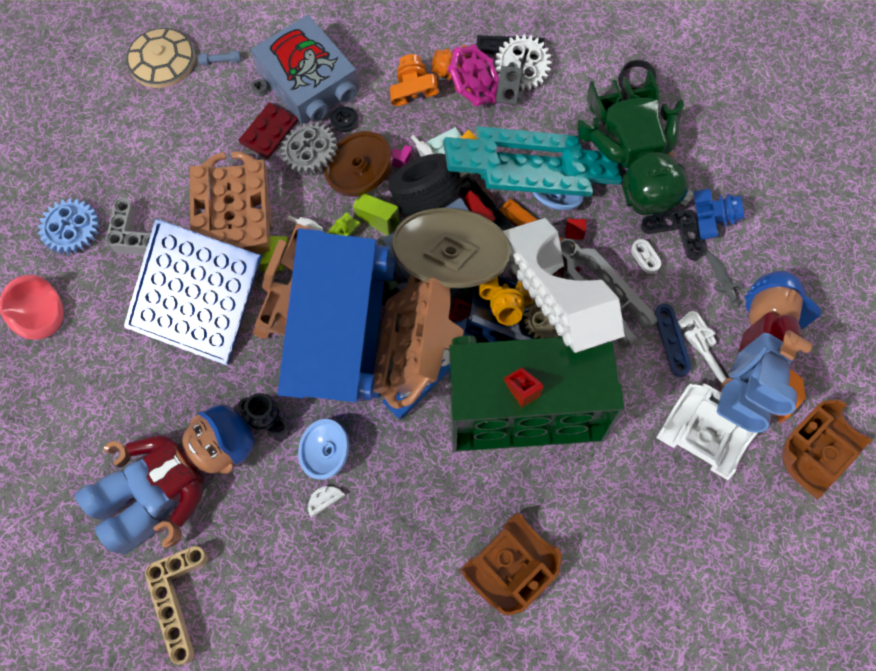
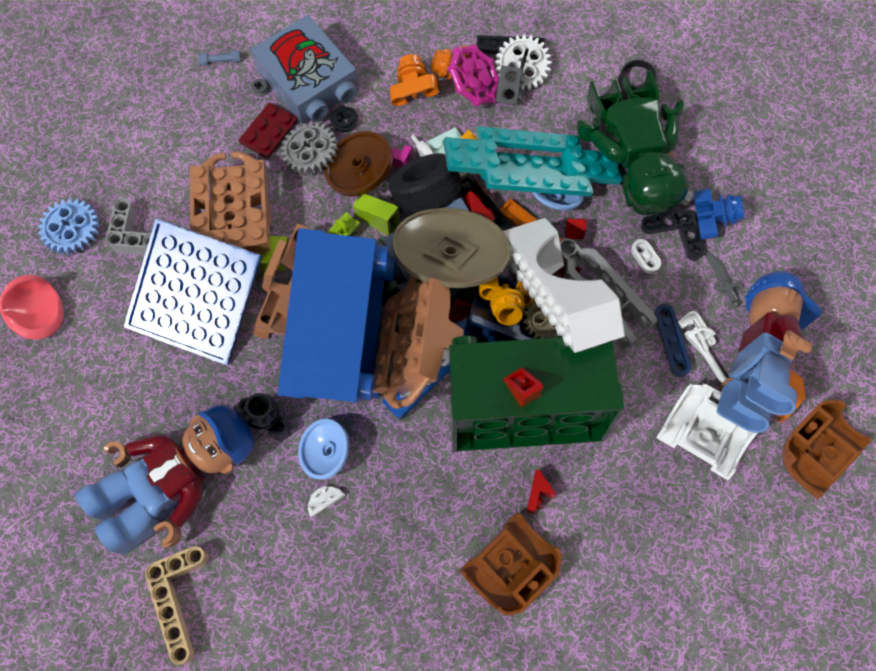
tan dish [126,28,195,88] -> none
white hand [287,215,323,231] -> none
none -> red slope [526,469,556,514]

